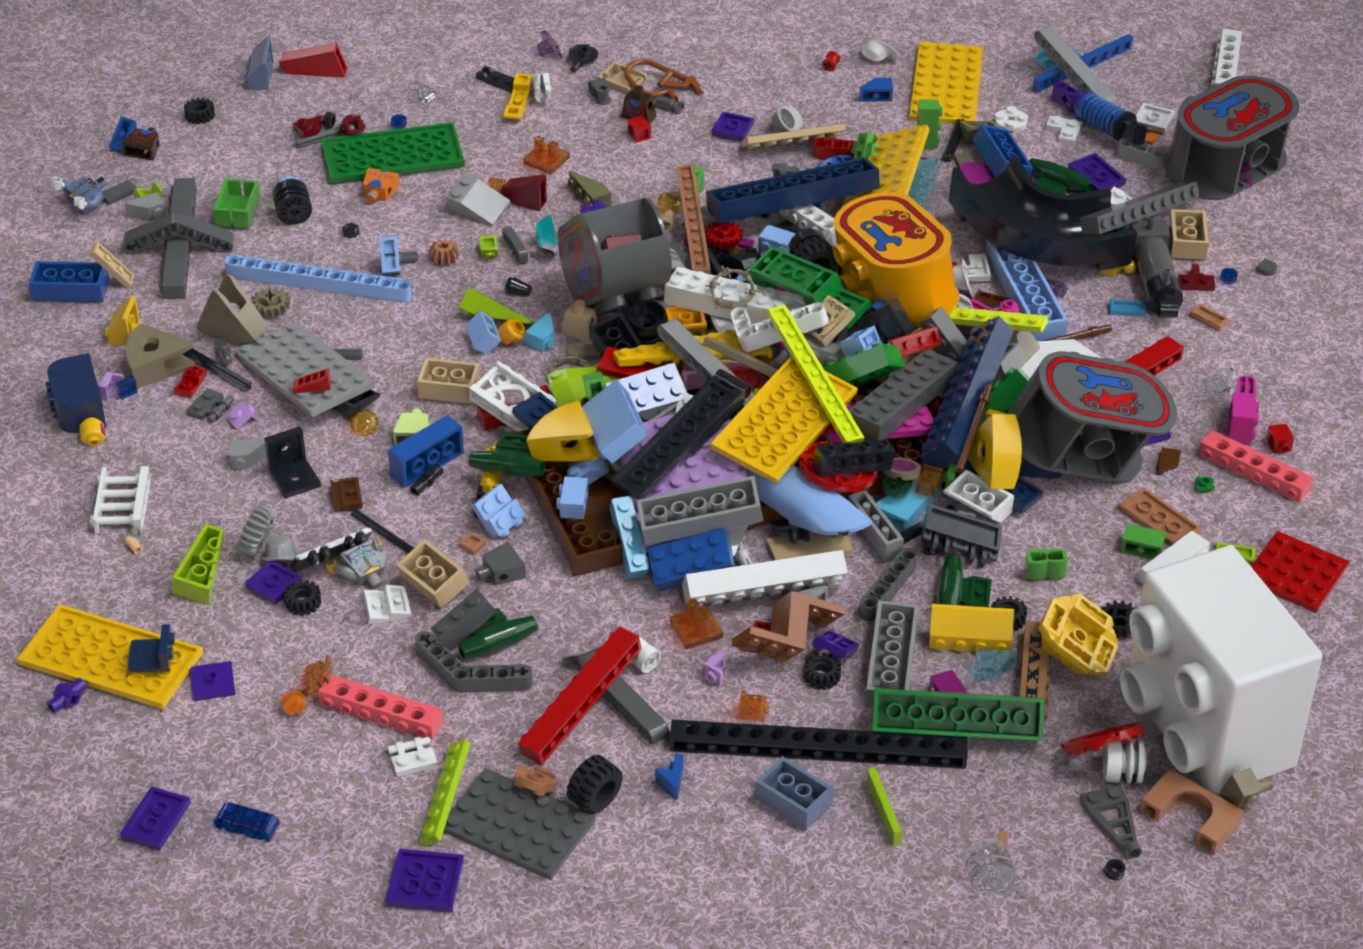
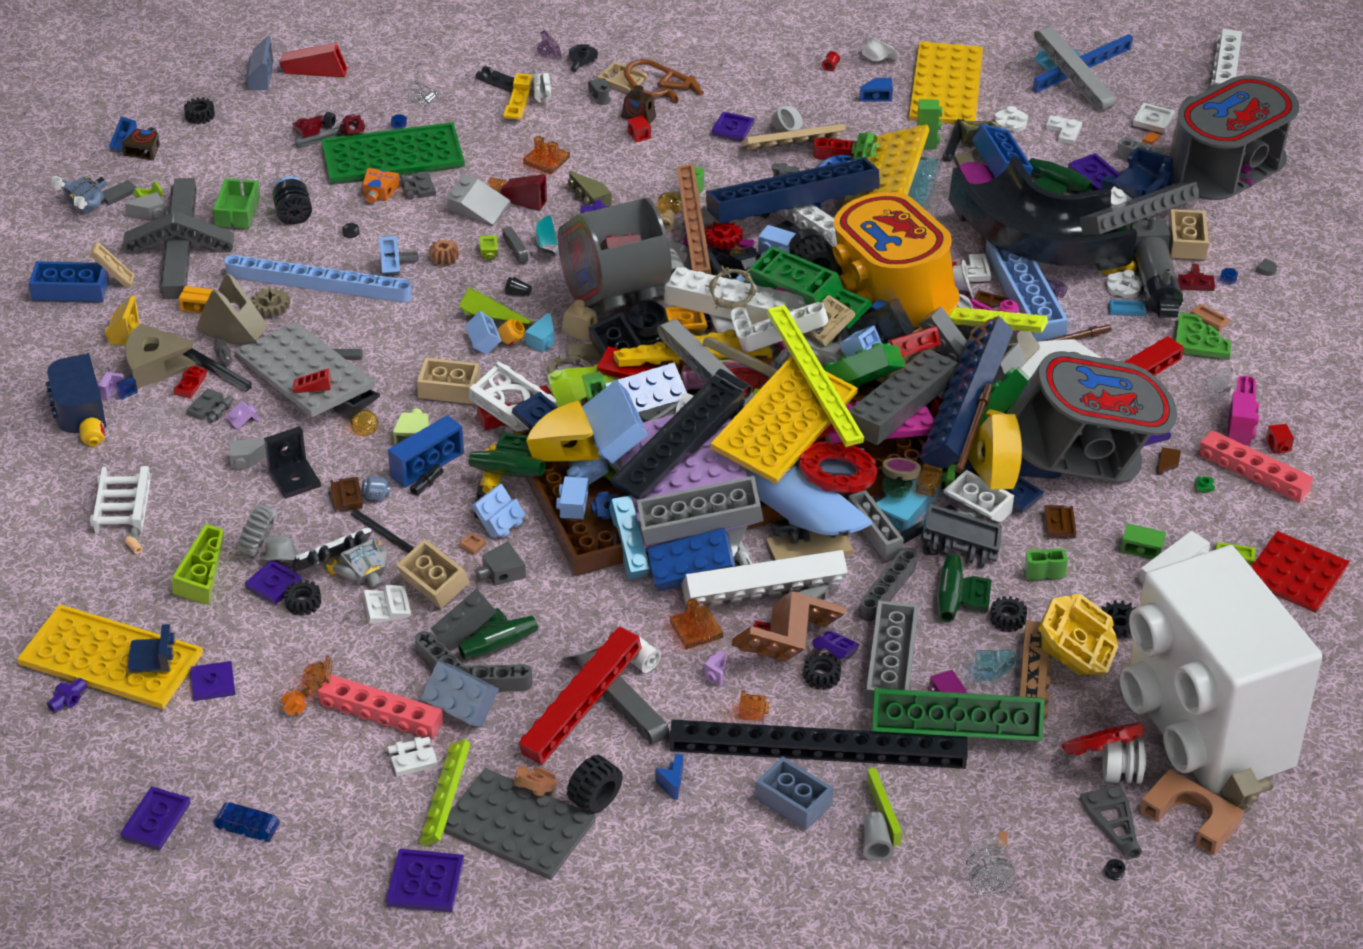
flat silver bar [655,96,685,114] -> none
black brick [812,439,895,477] -> none
yellow slope [929,604,1014,655] -> none
piece [1051,82,1148,145] -> none
nougat tile [1117,488,1202,546] -> none
none -> light orange brick [179,286,213,314]
none -> sand blue head [361,475,391,502]
none -> dark grey plate [400,171,436,199]
none -> sand blue brick [421,661,499,727]
none -> blue brick [590,491,619,520]
none -> light grey plant [863,812,894,861]
none -> reddish brown plate [1044,505,1077,538]
none -> dark blue windscreen [1101,147,1173,199]
none -> white plate [1107,270,1143,299]
none -> bright green plate [1176,313,1232,360]

